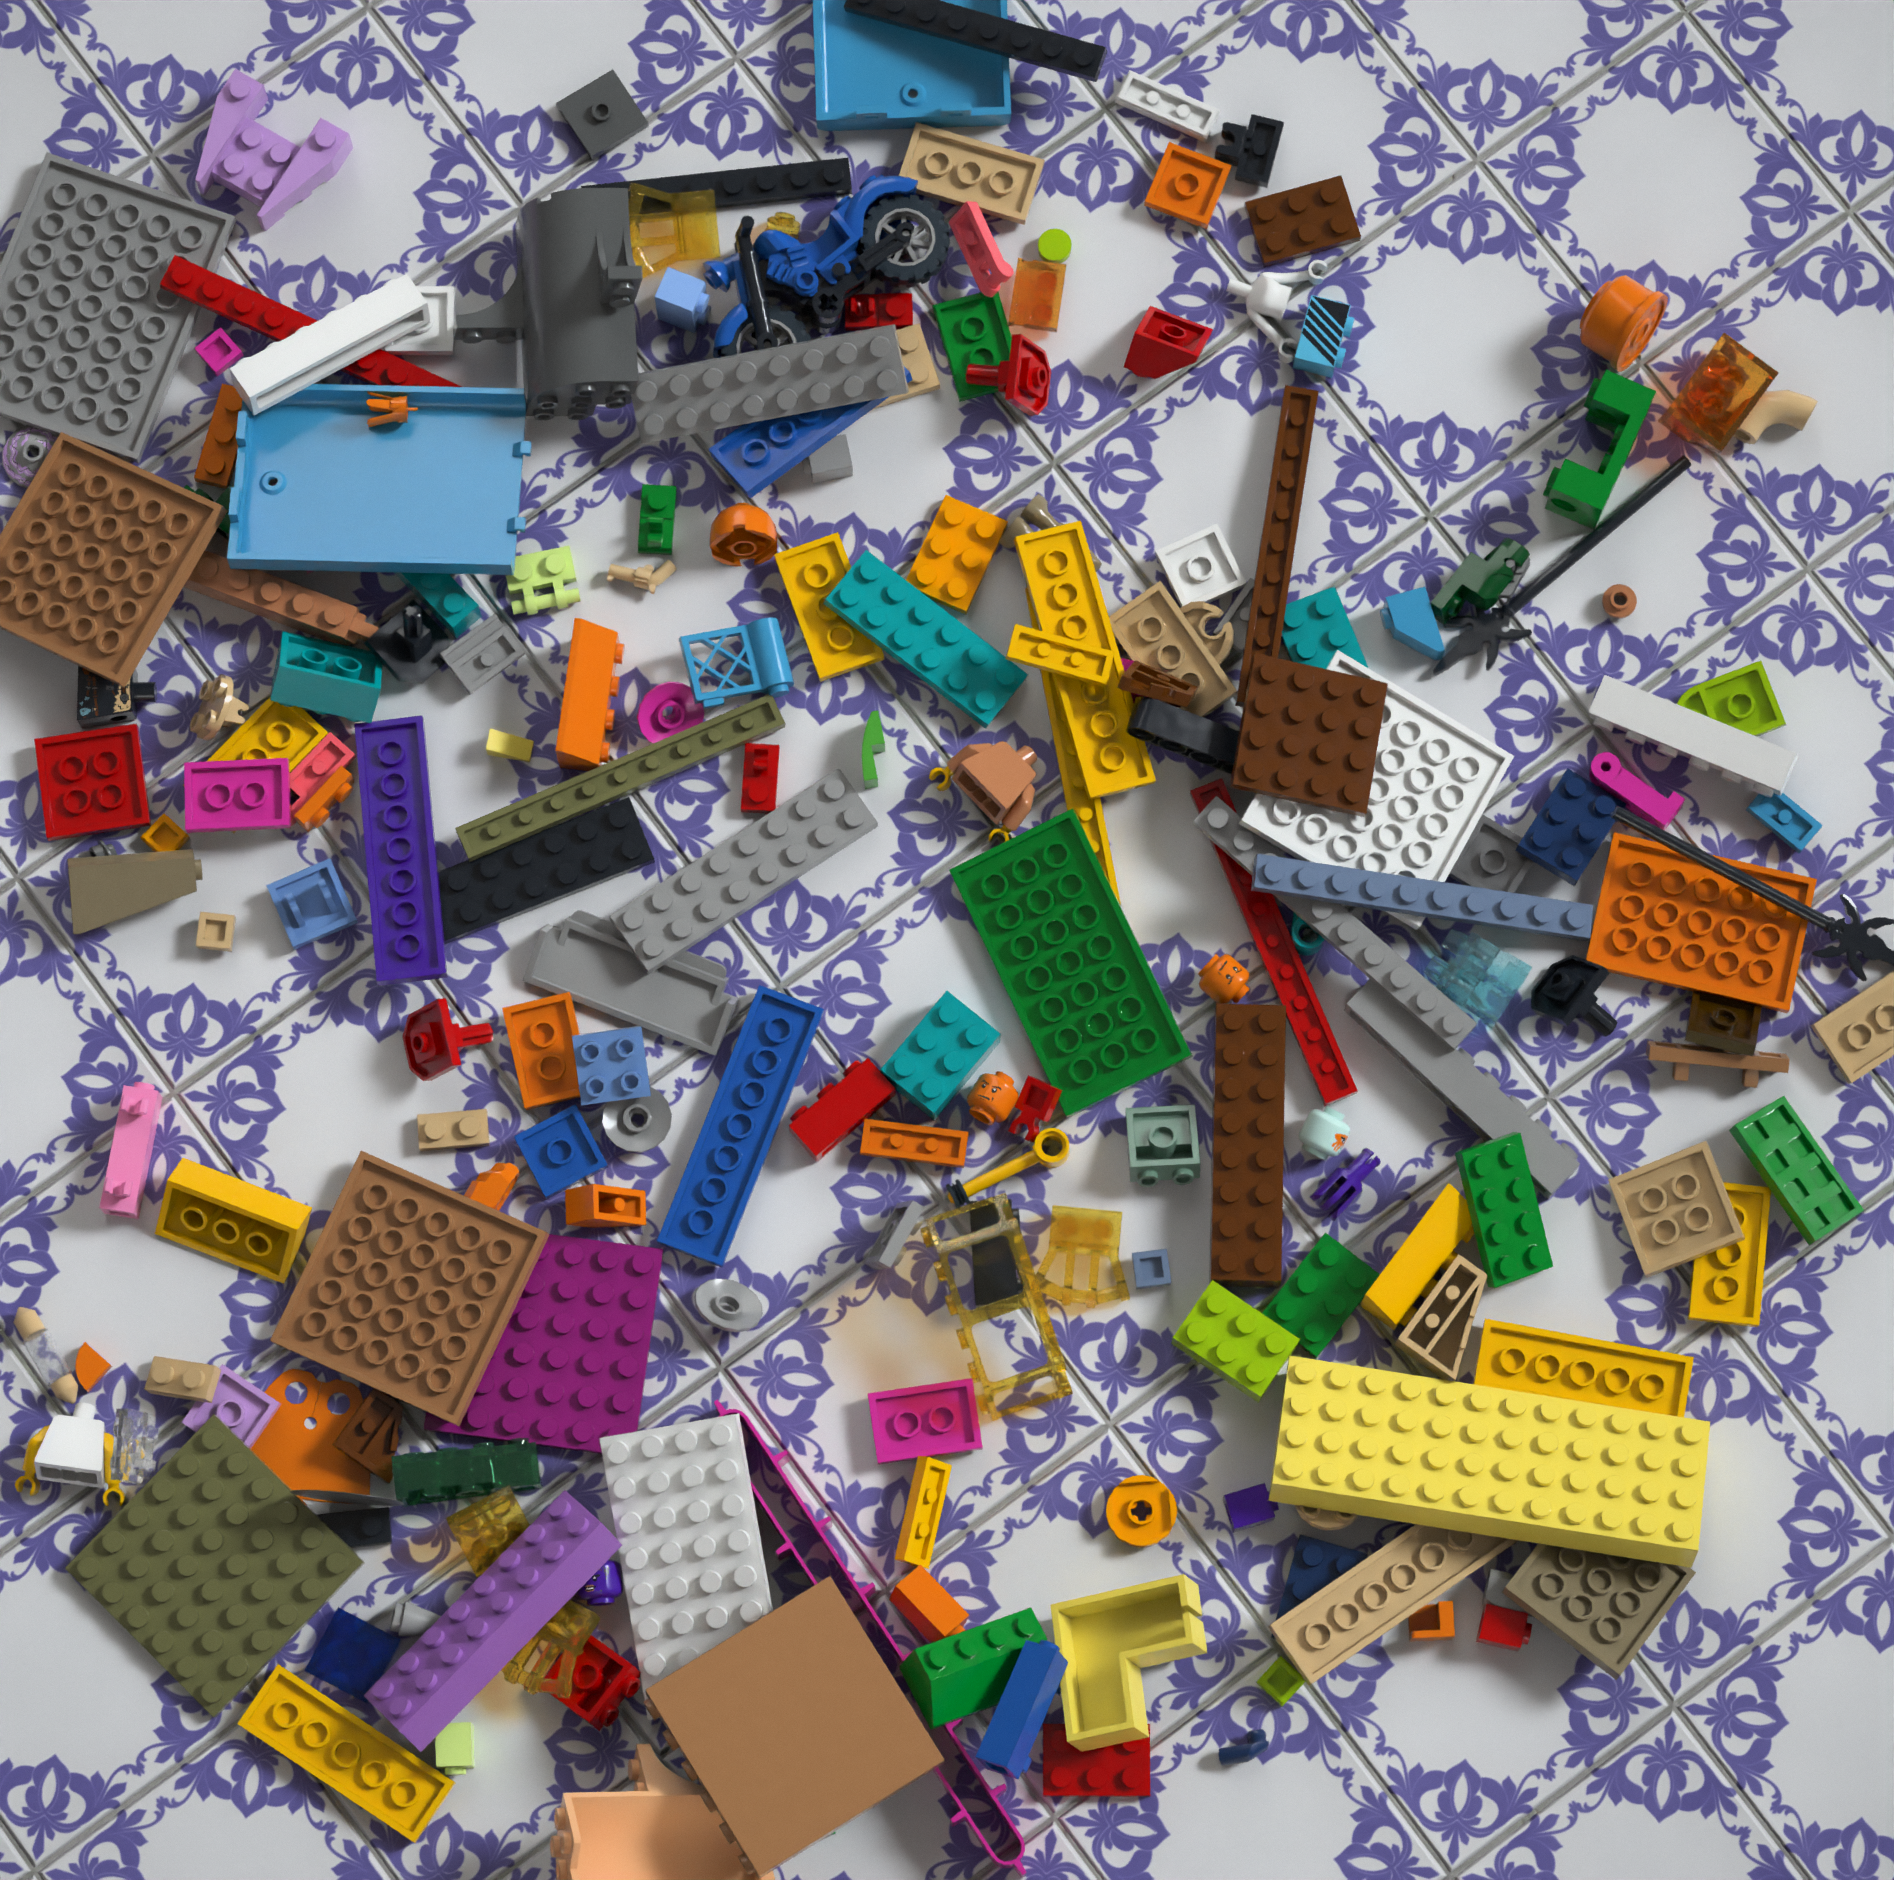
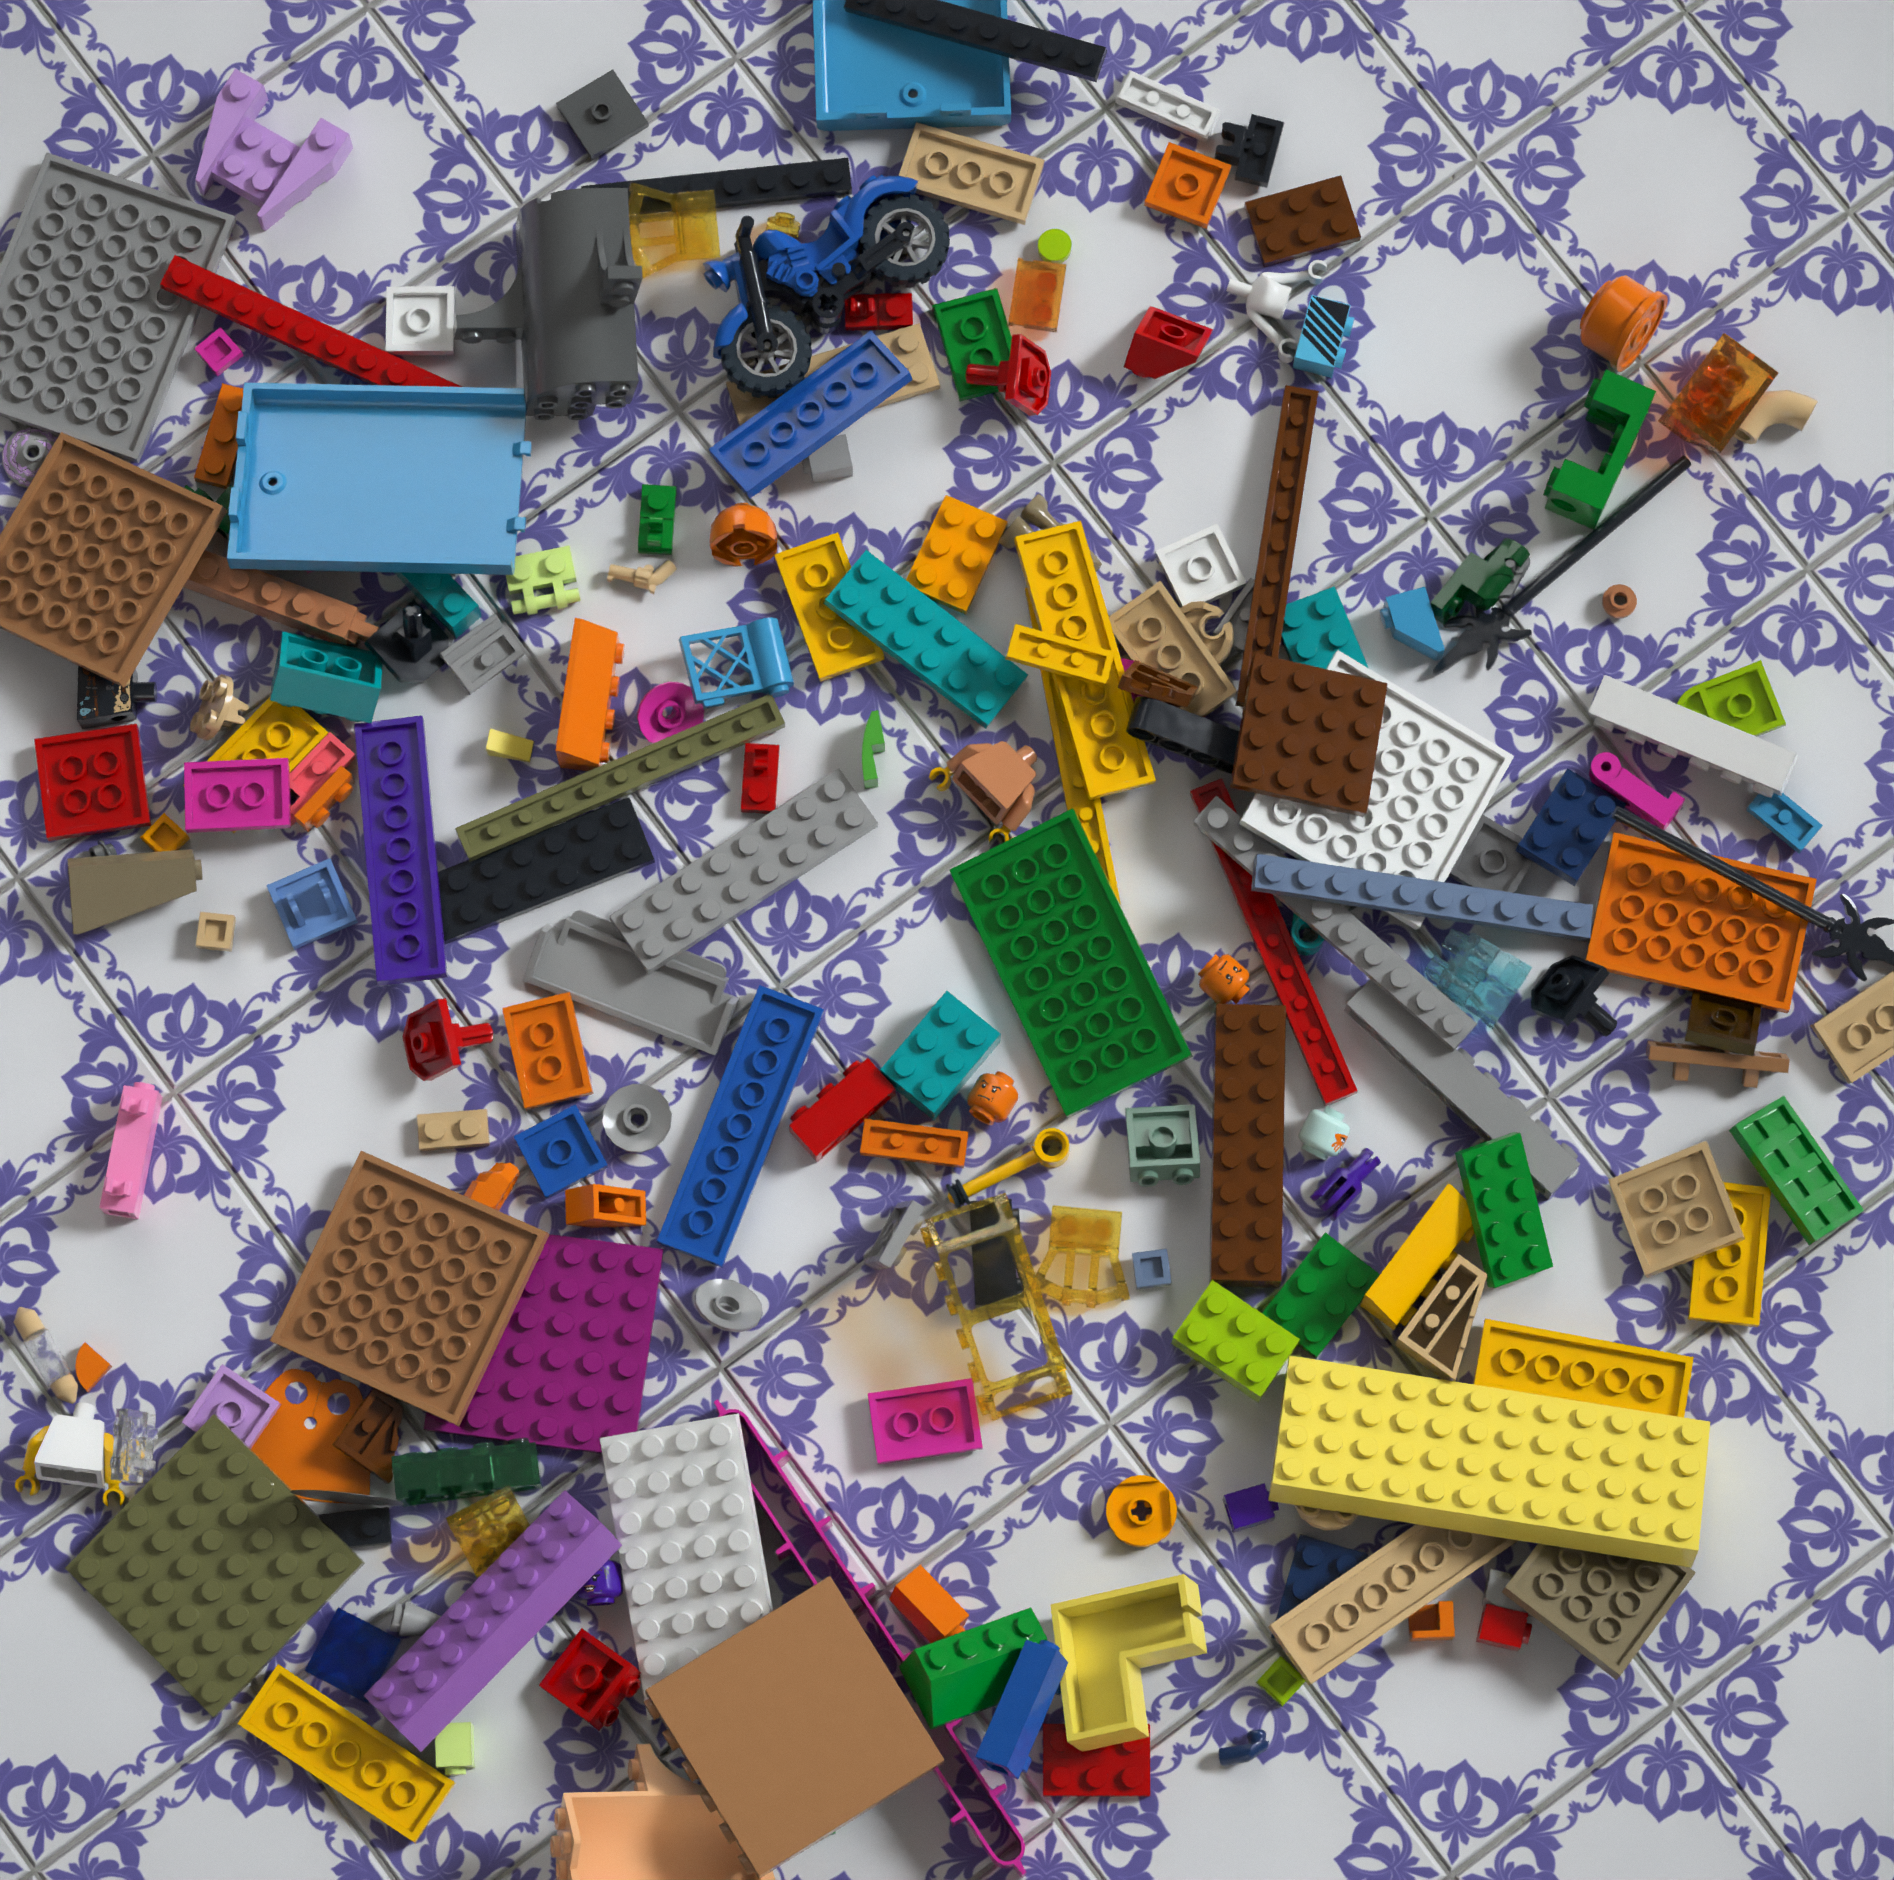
tan plate [144,1356,221,1403] -> none
yellow slope [155,1158,312,1284] -> none
white brick [229,274,430,415] -> none
orange piece [366,391,418,427] -> none
clear yellow plate [501,1600,601,1698] -> none
medium blue plate [572,1026,651,1105] -> none
light grey plate [631,324,909,444] -> none
light blue brick [655,267,711,333] -> none
yellow plate [894,1456,952,1569] -> none
coral plate [948,201,1014,297] -> none
red plate [1008,1075,1062,1143] -> none

